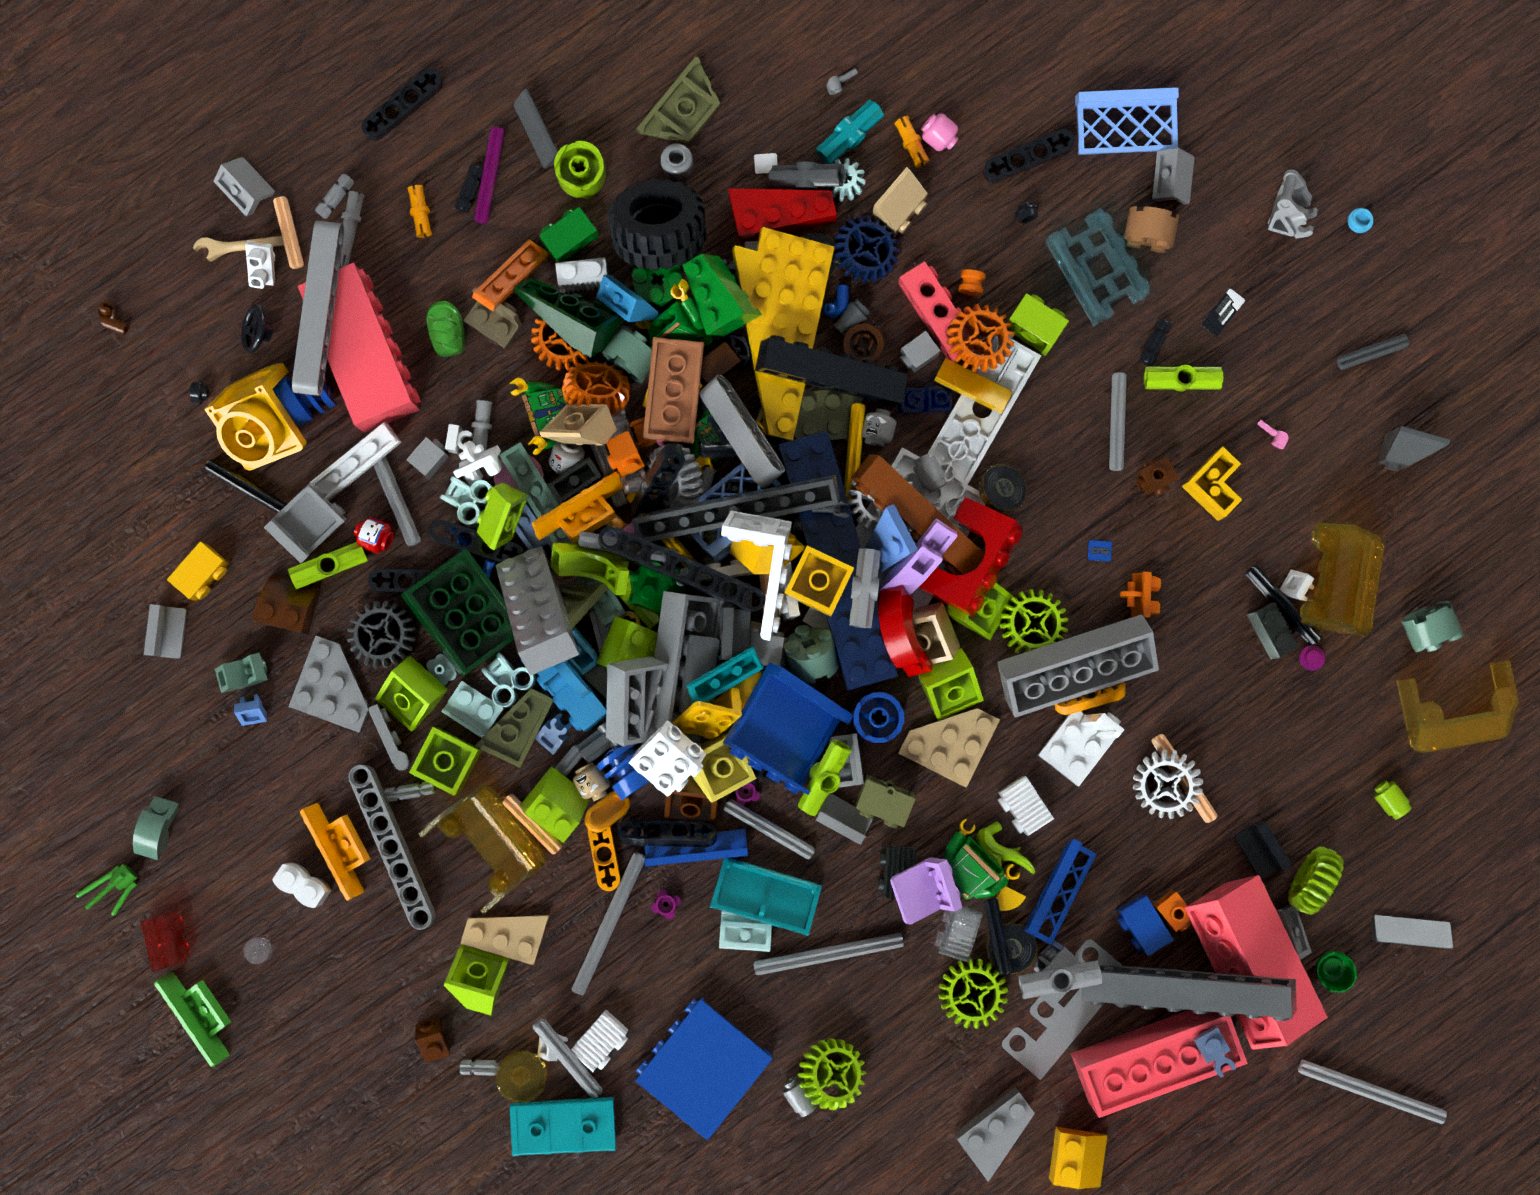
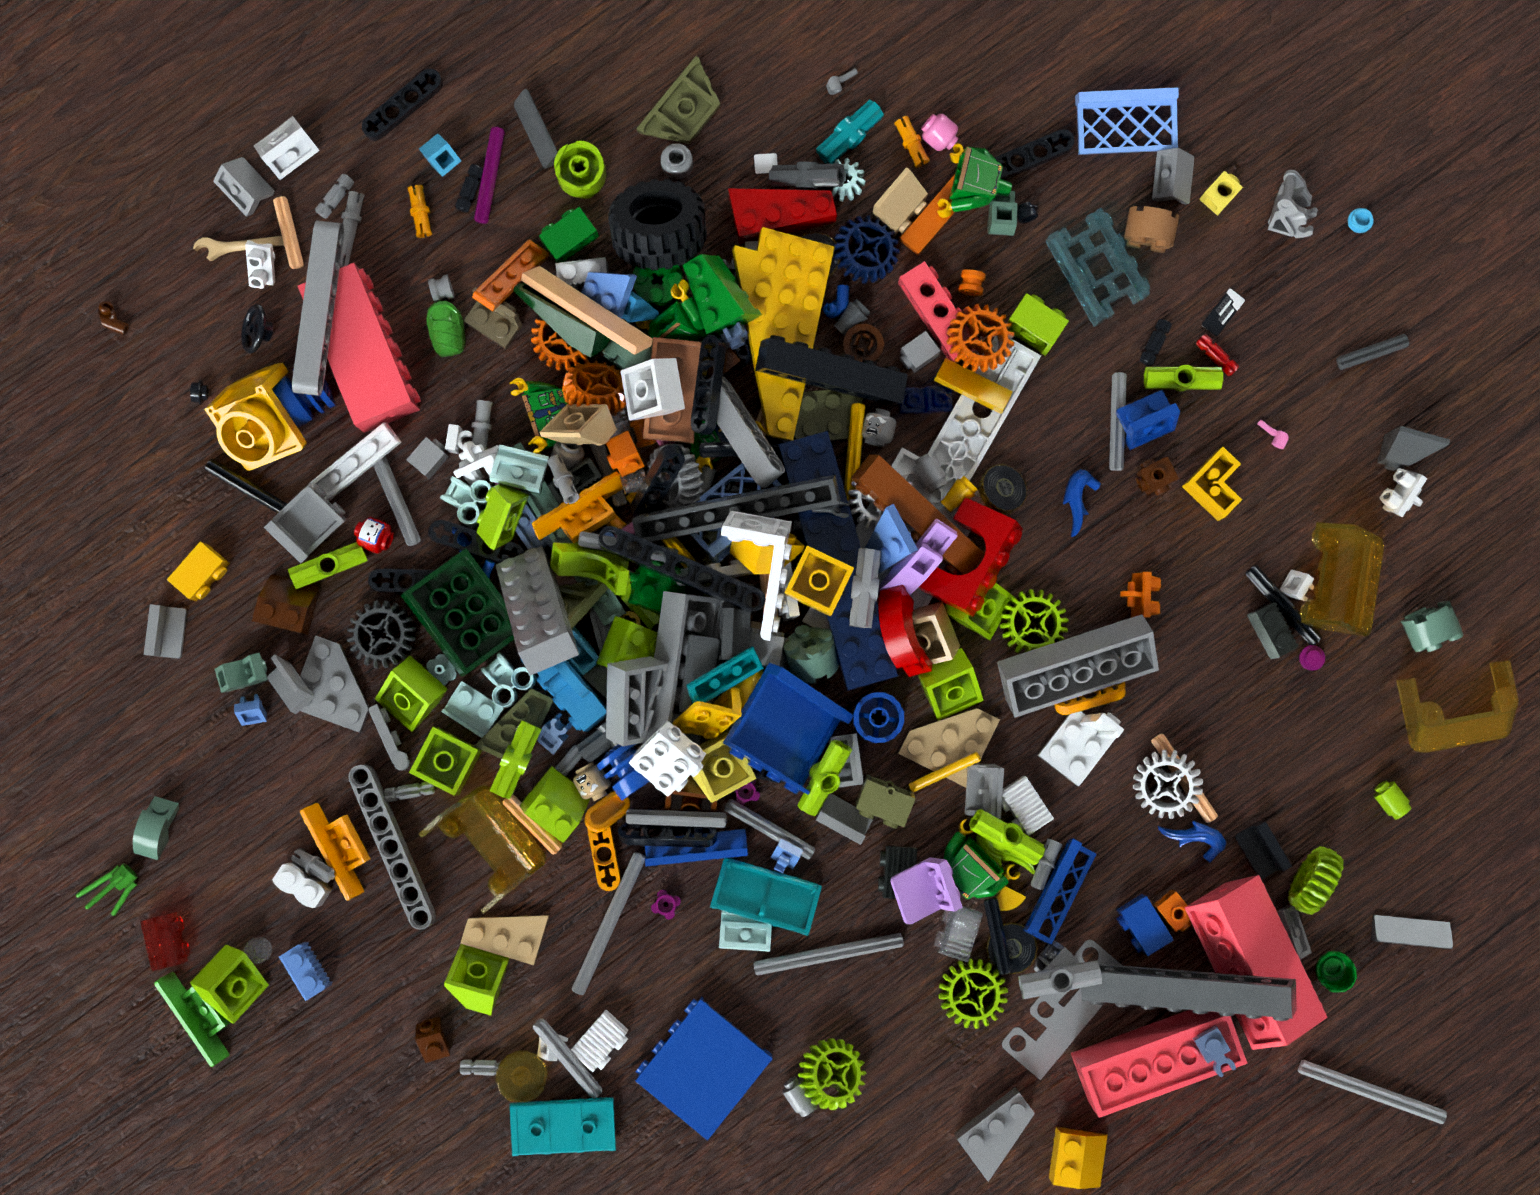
blue sticker [1088,540,1112,562] -> none
none -> lime slope [190,945,269,1024]
none -> white bracket [254,116,319,180]
none -> light grey panel [267,654,314,714]
none -> medium blue brick [279,942,332,1001]
none -> light grey axle [291,848,335,883]
none -> medium azure brick [419,133,461,177]
none -> light grey wheel [428,274,455,303]
none -> light aqua plate [489,444,549,493]
none -> lime piece [490,720,542,800]
none -> light nougat tile [521,266,653,355]
none -> light grey pin [547,455,580,504]
none -> medium blue wing [581,271,637,319]
none -> white slope [621,358,685,421]
none -> light grey axle [626,809,727,828]
none -> black beam [691,335,726,435]
none -> sand blue plate [720,322,748,350]
none -> medium blue tile [771,838,803,874]
none -> orange tile [899,175,956,256]
none -> yellow bar [909,752,981,793]
none -> green torso [937,143,1012,218]
none -> yellow cone [941,476,978,512]
none -> light grey hinge [965,764,1004,819]
none -> lime piece [969,809,1045,865]
none -> sand green brick [987,191,1017,236]
none -> light grey axle [1031,838,1062,890]
none -> blue piece [1063,469,1101,537]
none -> blue bracket [1116,390,1180,450]
none -> blue piece [1158,821,1226,863]
none -> red axle [1196,334,1239,376]
none -> light yellow brick [1199,171,1243,216]
none -> white hips [1379,468,1427,517]

